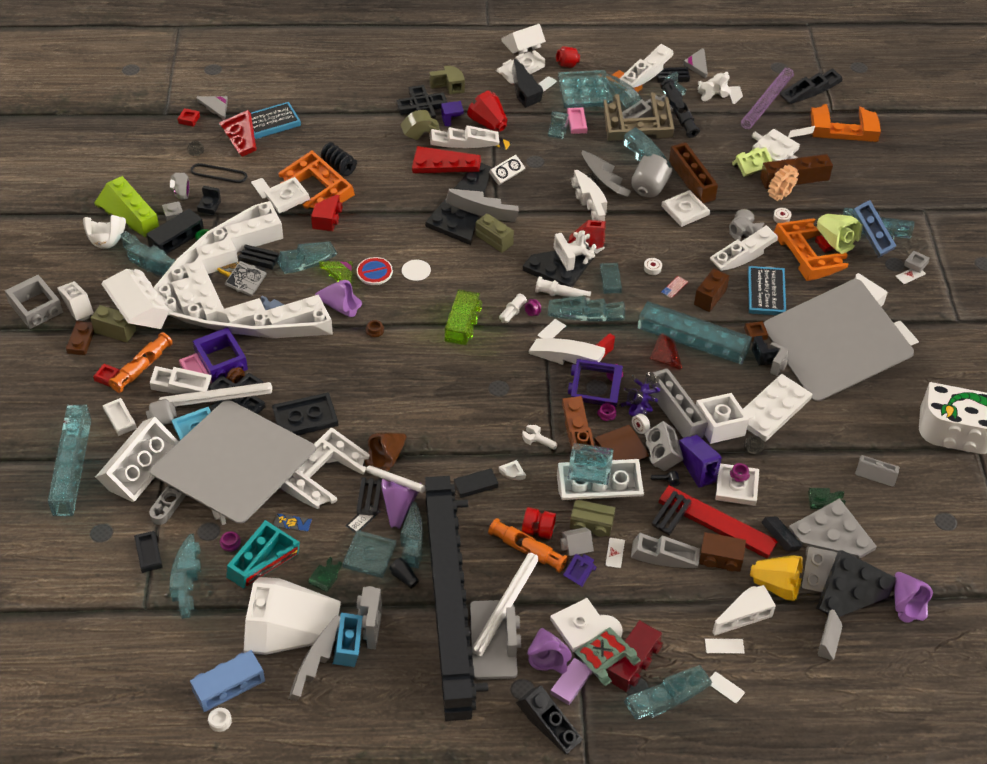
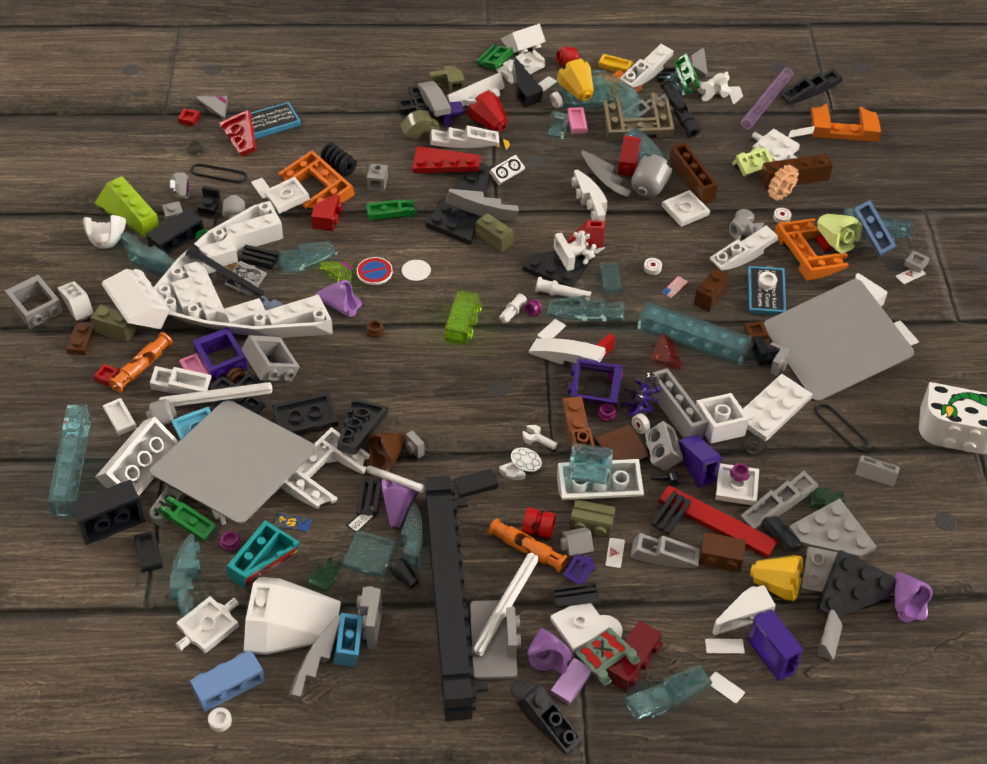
none -> black brick [70,479,146,545]
none -> green hinge [157,496,216,543]
none -> white plate [175,596,239,654]
none -> black piece [185,244,264,297]
none -> light grey head [222,195,245,220]
none -> light grey window [241,335,300,381]
none -> black wing [337,398,388,455]
none -> green hinge [366,199,416,220]
none -> light grey brick [367,164,388,192]
none -> light grey plate [405,430,425,458]
none -> light grey slope [417,81,451,116]
none -> white bracket [447,73,505,107]
none -> green plate [476,44,513,70]
none -> white sticker [511,448,542,472]
none -> white tile [550,91,563,109]
none -> black tile [554,582,599,608]
none -> yellow cone [557,59,594,101]
none -> yellow tile [598,54,633,73]
none -> red slope [618,135,641,176]
none -> clear light blue tile [619,89,640,119]
none -> green hinge [673,53,700,94]
none -> light grey slope [741,471,818,530]
none -> dark purple window [747,609,804,681]
none -> white tile [758,272,777,290]
none -> black piece [815,404,868,451]

